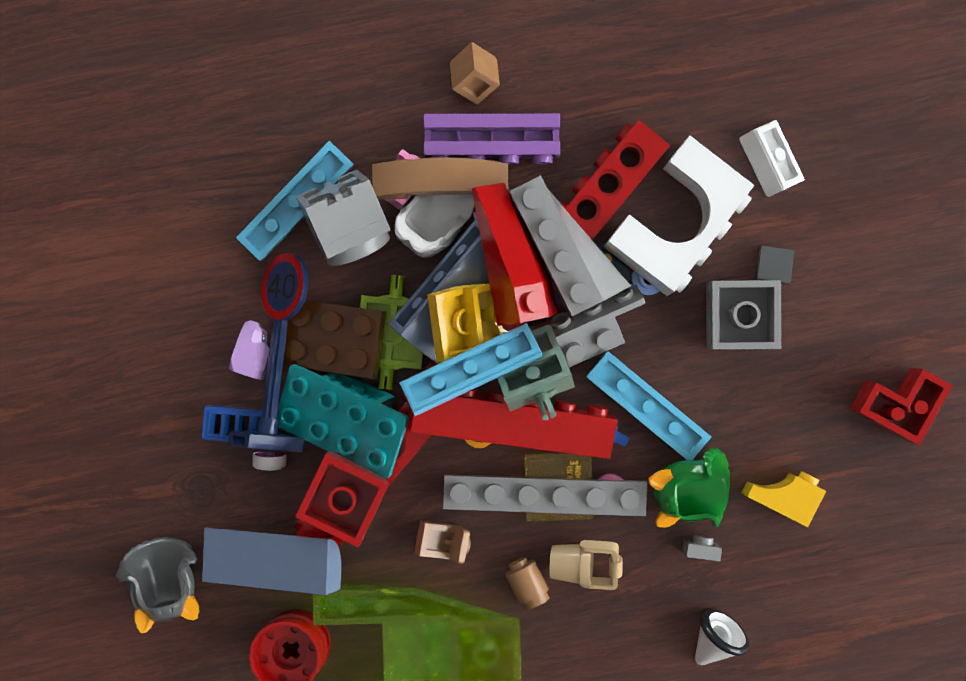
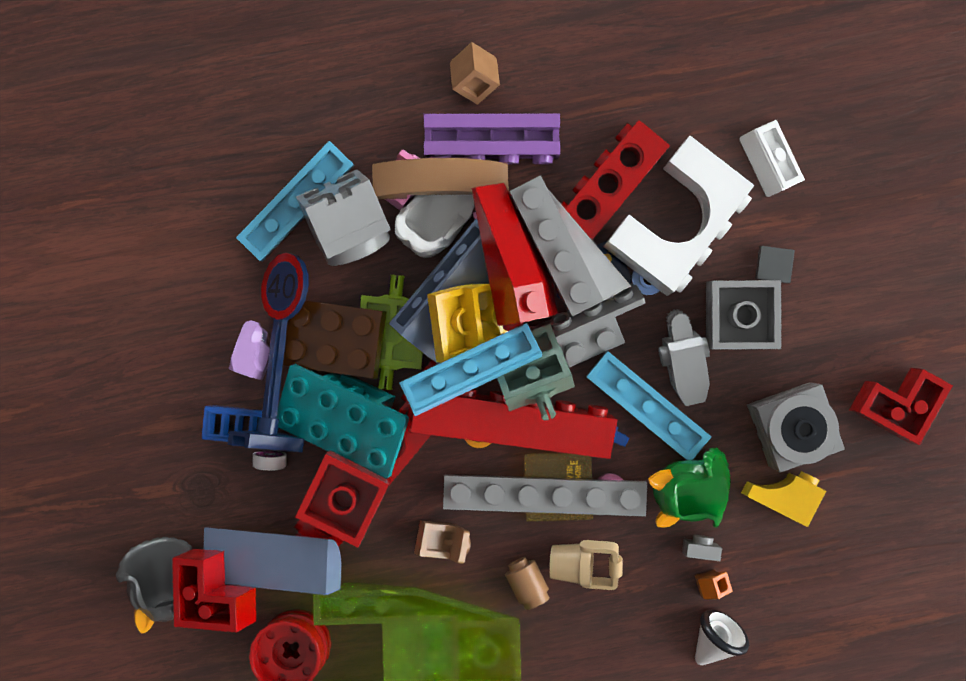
none -> red brick [172,549,256,633]
none -> light grey hinge [658,309,710,406]
none -> orange piece [695,570,733,599]
none -> light grey piece [747,382,845,472]

